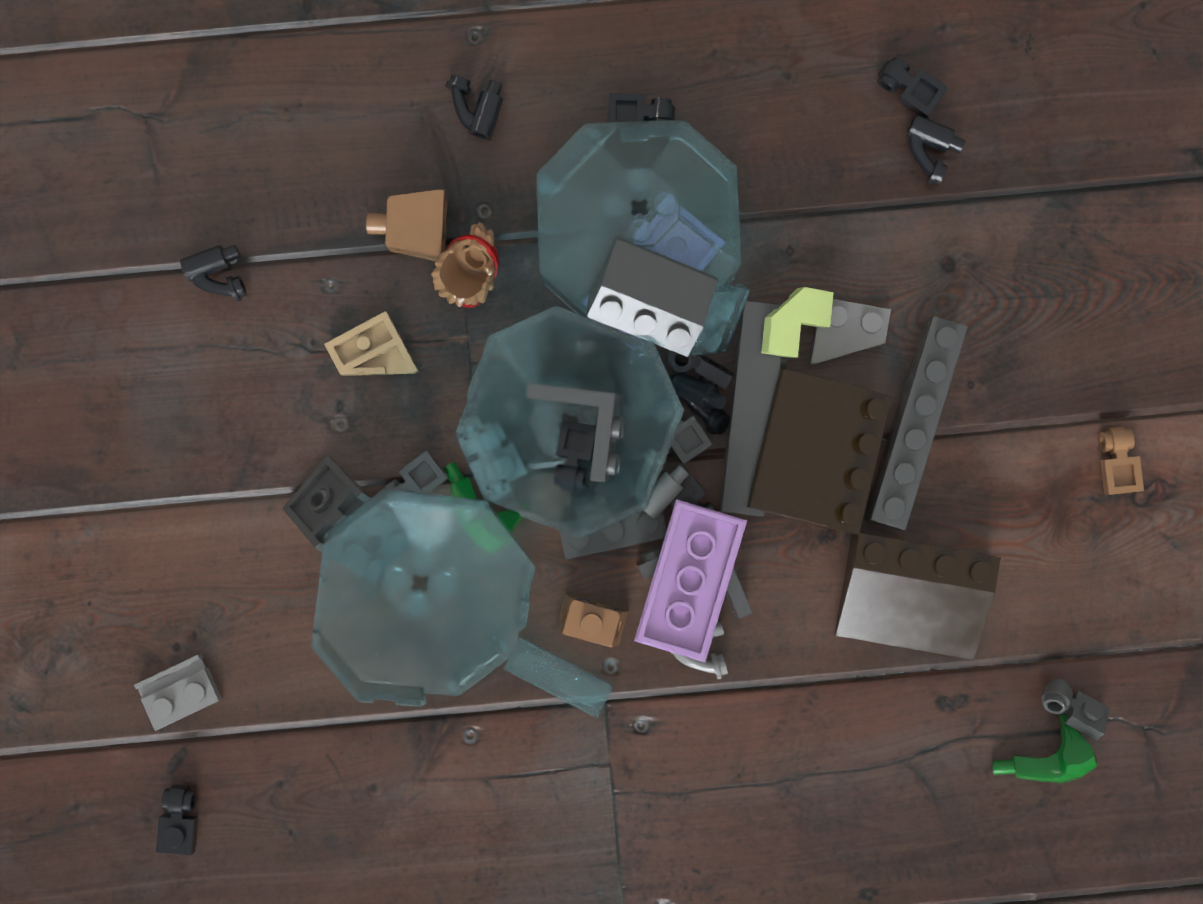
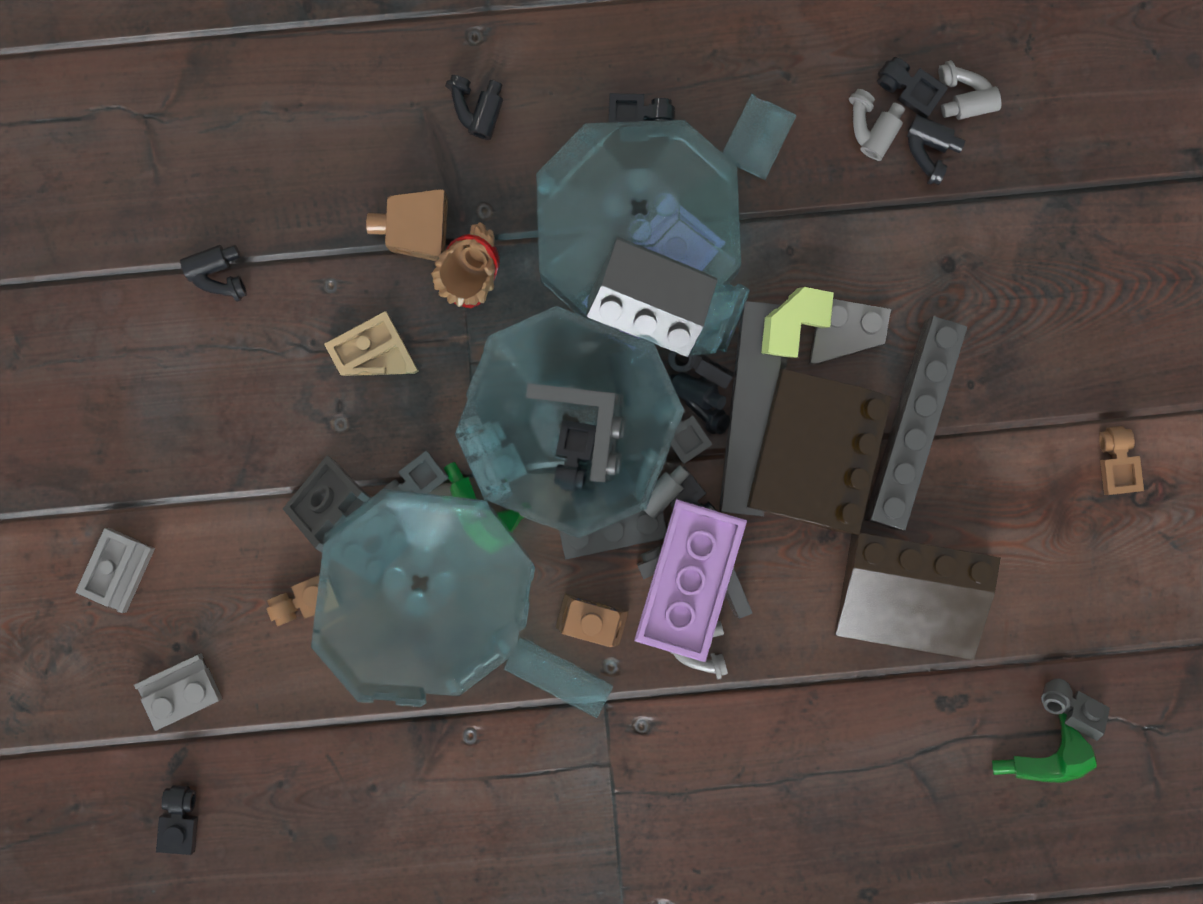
none -> light grey plate [75,528,155,613]
none -> medium nougat plate [266,573,339,627]
none -> clear light blue plate [720,94,797,180]
none -> light grey plant [849,89,905,161]
none -> light grey plant [938,60,1001,120]

